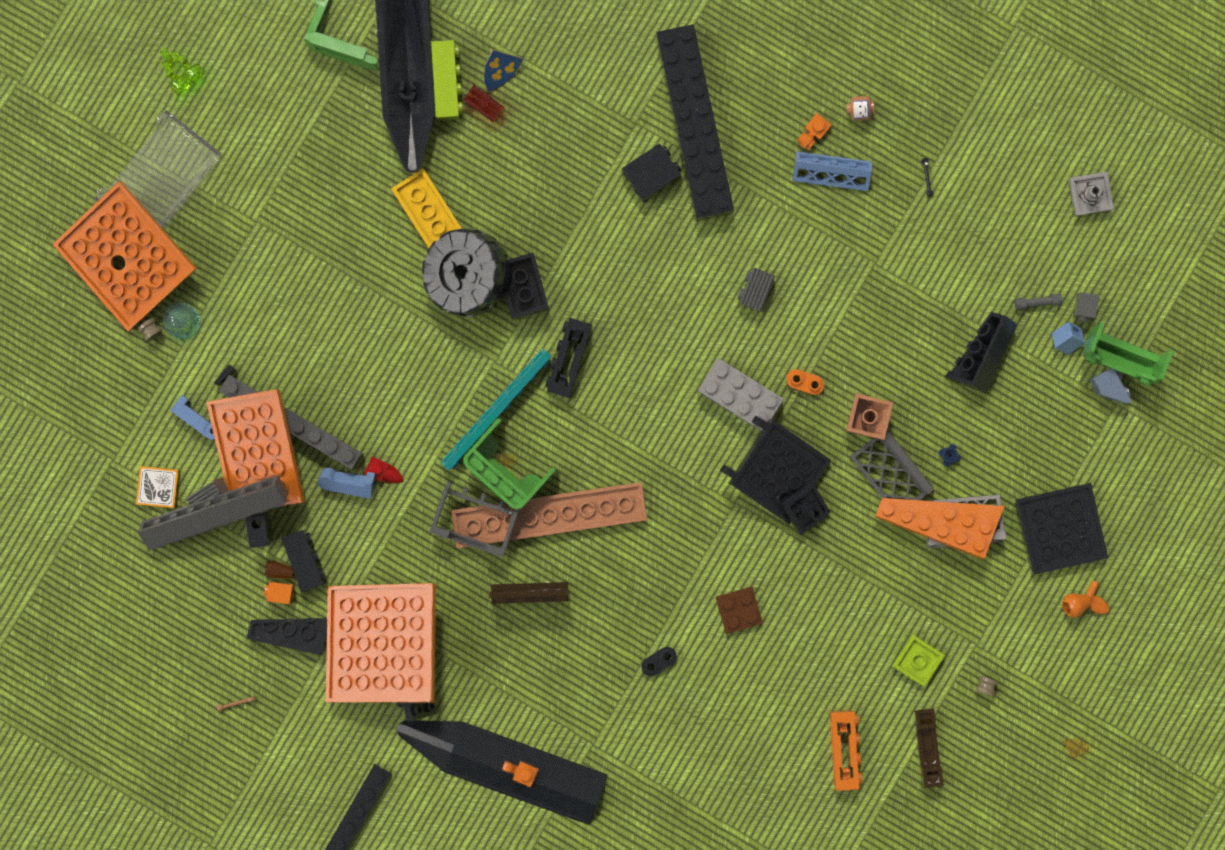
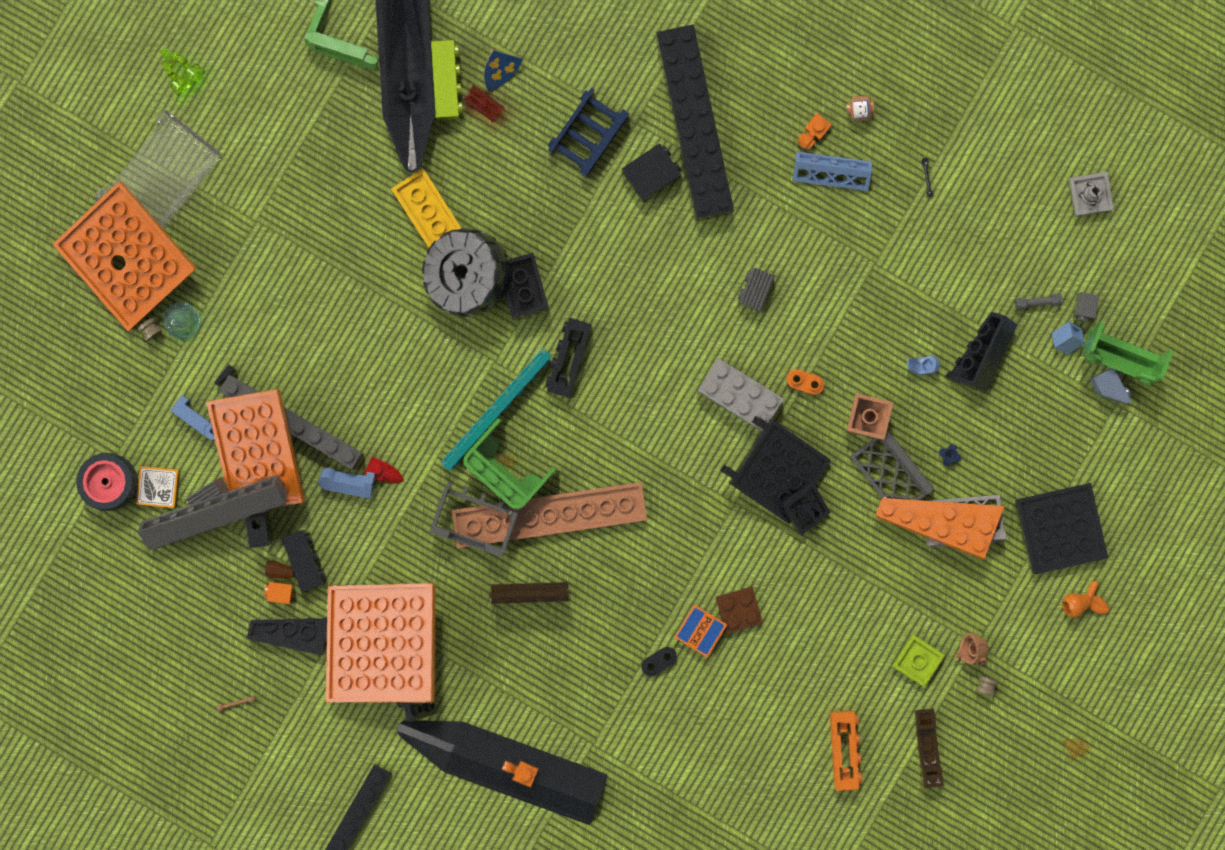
none -> wheel [76,453,138,511]
none -> dark blue fence [548,87,629,178]
none -> piece [675,604,727,657]
none -> medium blue hair [907,356,940,375]
none -> nougat helmet [955,633,989,665]

